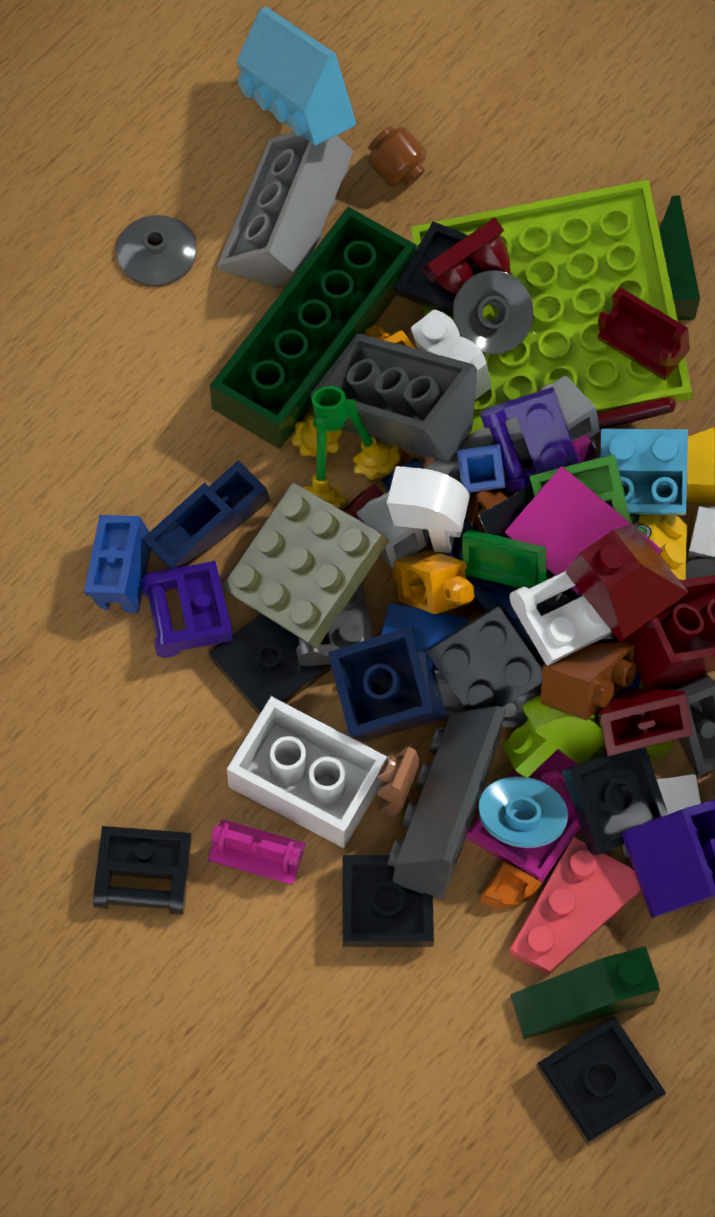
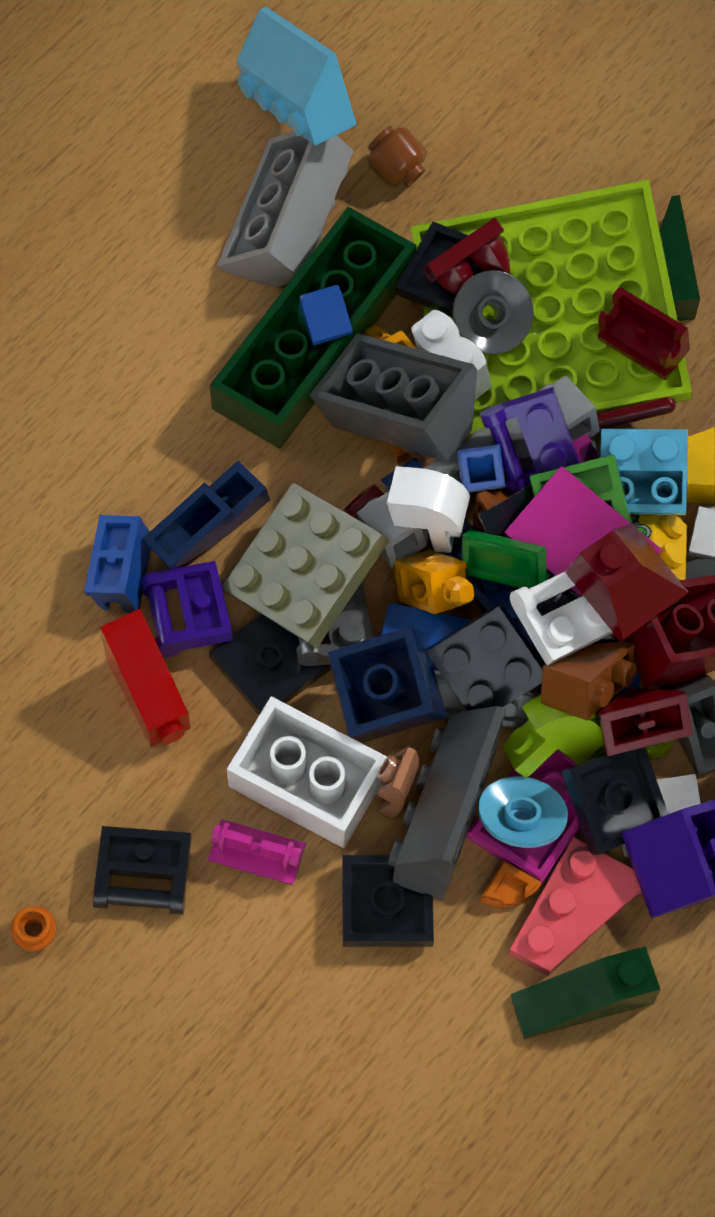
dark grey dish [116,215,197,286] -> none
plant [292,386,401,509] -> none
black plate [536,1016,666,1145] -> none
none -> orange plate [11,906,57,951]
none -> red slope [100,609,190,747]
none -> blue slope [299,285,353,346]

